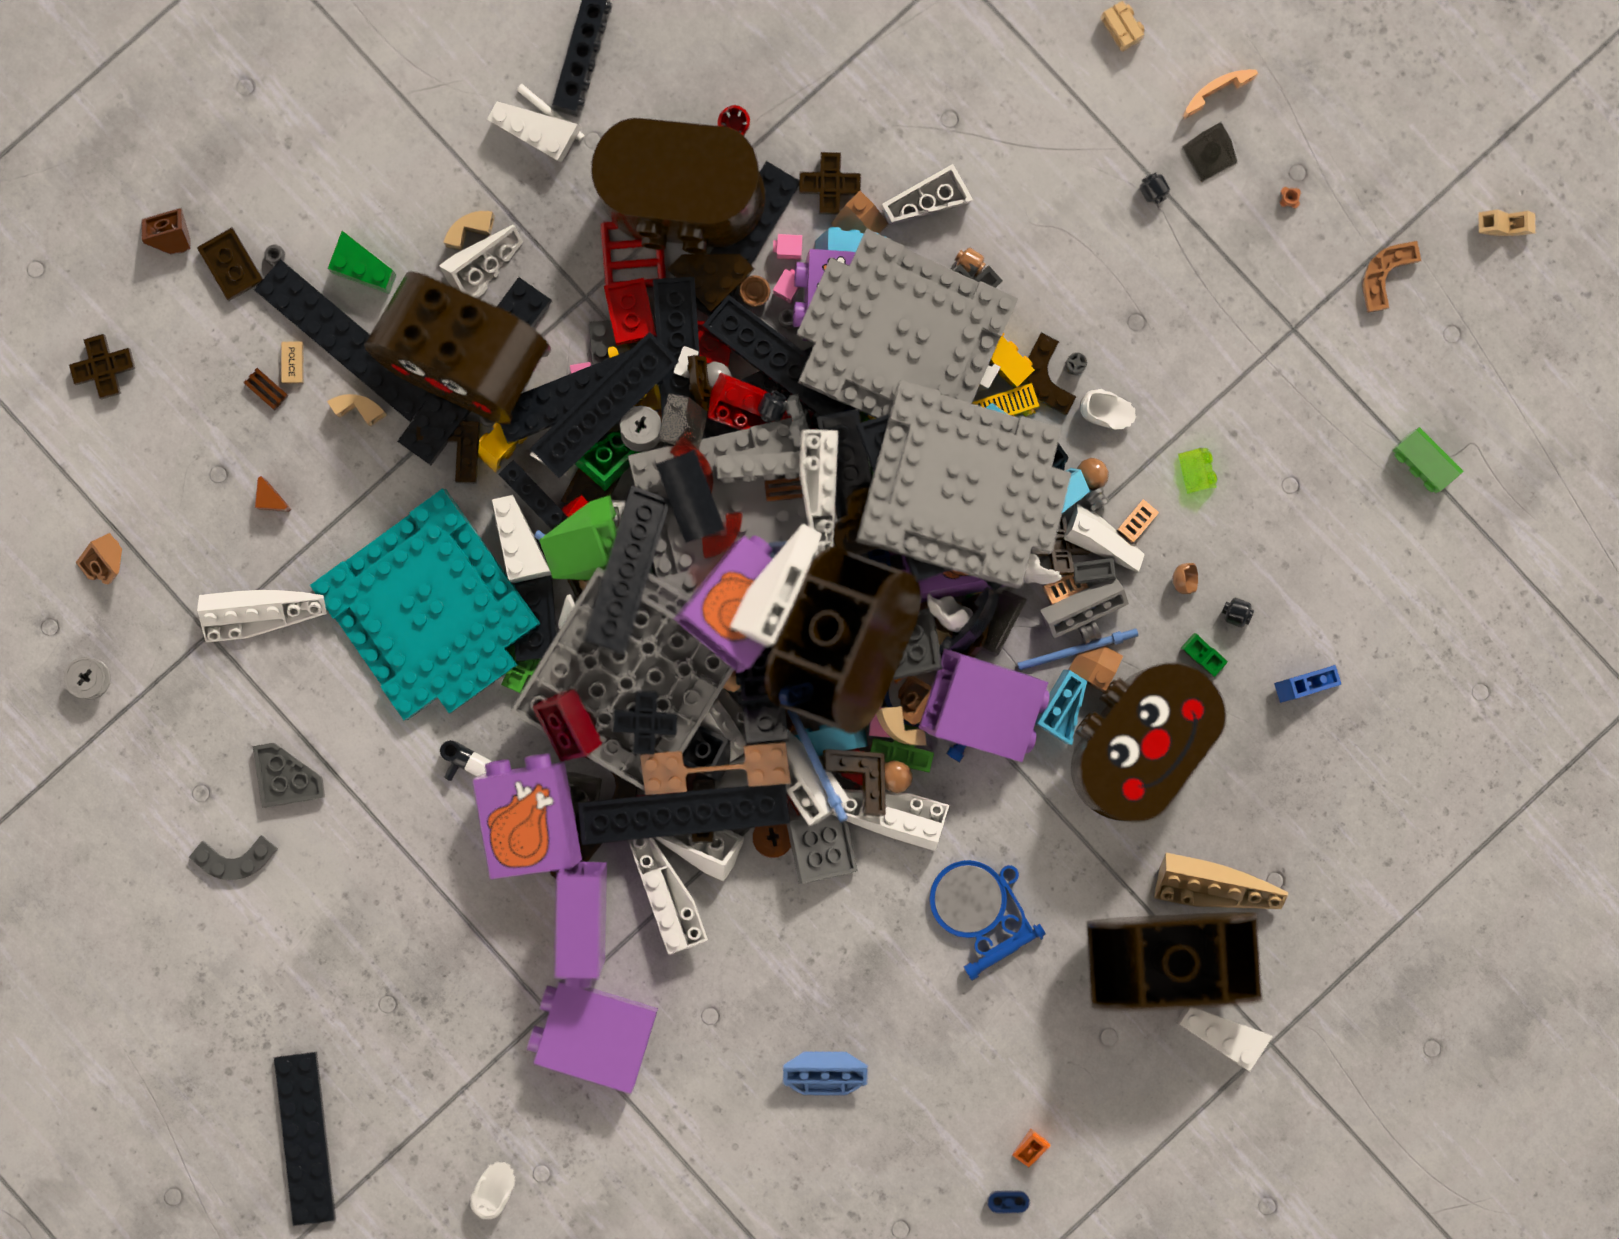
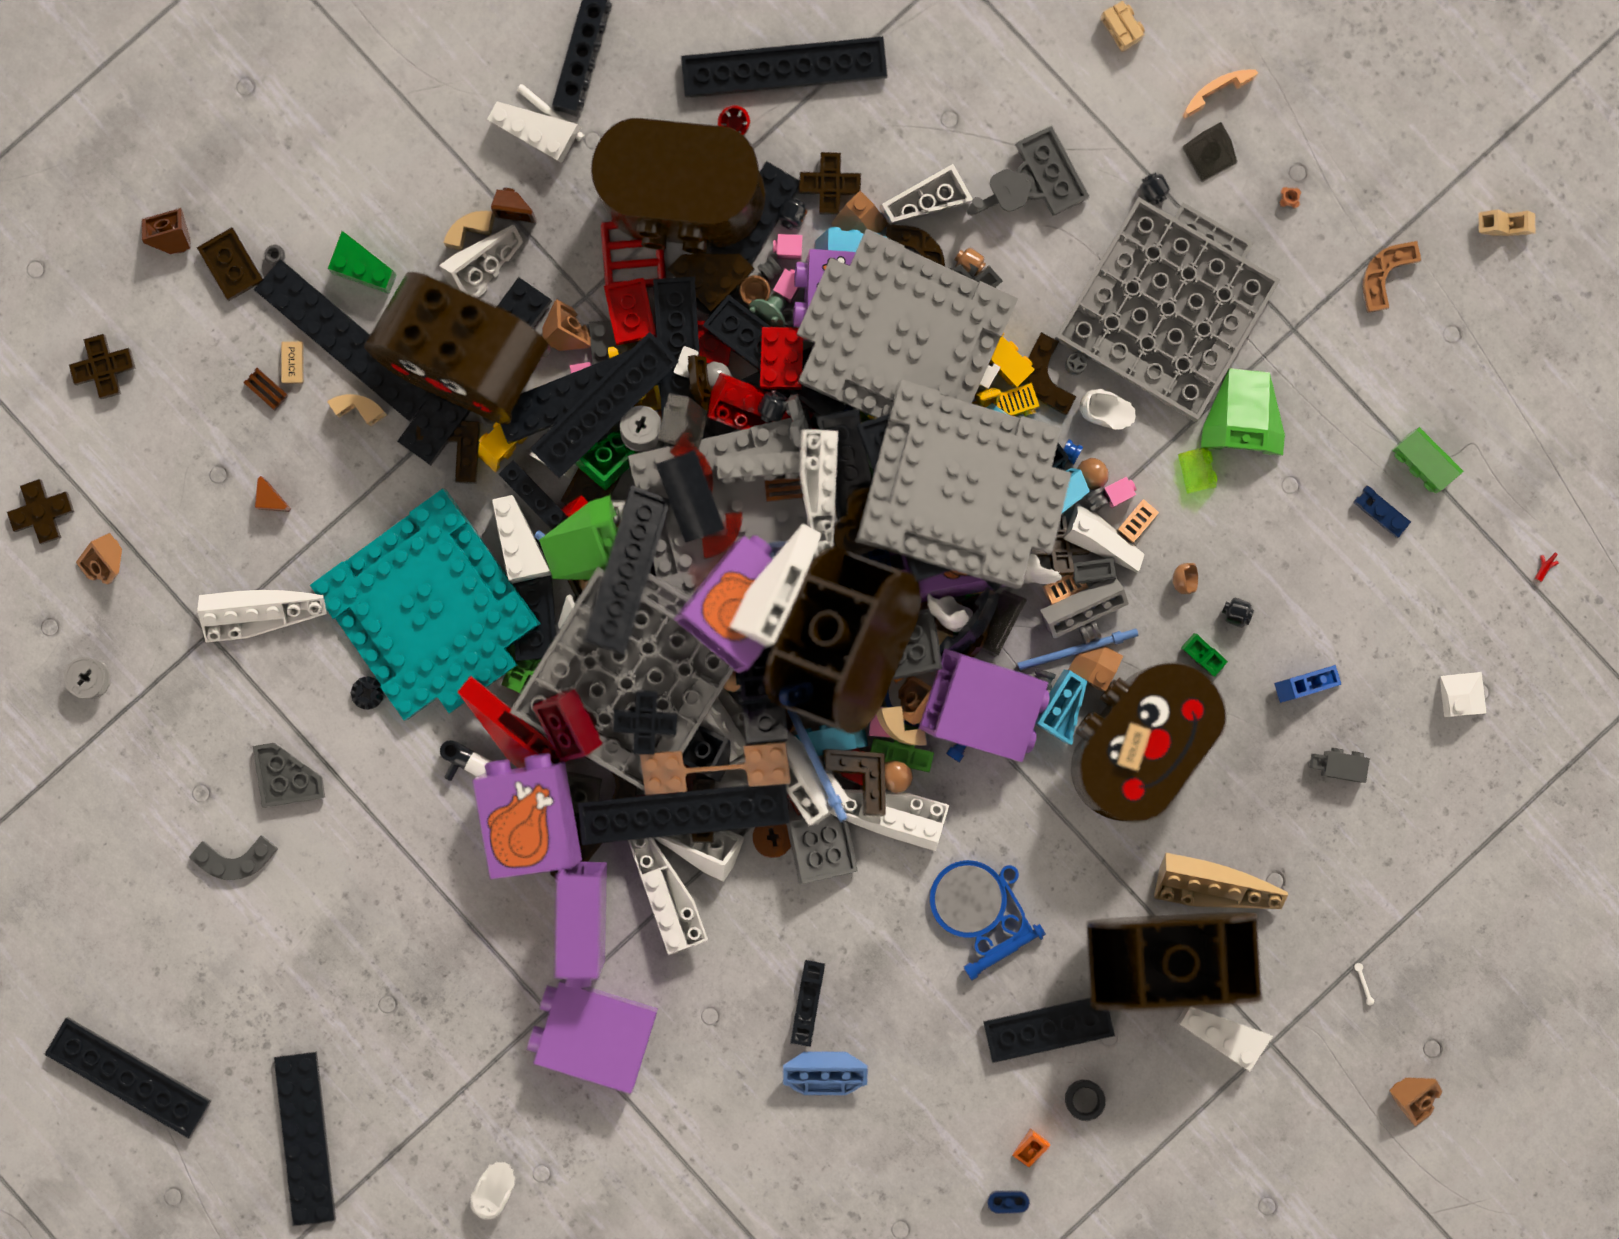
none -> dark brown plate [7,479,74,545]
none -> black plate [44,1017,212,1139]
none -> black gear [350,676,384,710]
none -> red wedge [457,676,566,768]
none -> reddish brown slope [491,187,537,224]
none -> medium nougat slope [542,299,591,351]
none -> black plate [681,36,888,98]
none -> sand green piece [748,293,787,327]
none -> dark grey wheel [757,256,783,282]
none -> red plate [760,327,803,390]
none -> black head [777,198,807,230]
none -> black slope [790,960,826,1047]
none -> dark brown plate [886,224,945,266]
none -> dark grey plate [967,126,1090,216]
none -> yellow slope [975,388,1001,408]
none -> black plate [983,997,1115,1063]
none -> dark grey wheel [1035,669,1056,691]
none -> light grey plate [1055,197,1280,422]
none -> blue wheel [1063,439,1083,465]
none -> black tyre [1065,1079,1106,1121]
none -> bright pink brick [1104,477,1137,508]
none -> tan tile [1117,723,1151,771]
none -> bright green wedge [1201,368,1285,456]
none -> dark grey brick [1309,748,1370,783]
none -> dark blue plate [1353,485,1411,538]
none -> white hinge [1354,963,1374,1005]
none -> medium nougat slope [1389,1078,1443,1127]
none -> white slope [1440,672,1486,717]
none -> red bar [1535,553,1559,582]

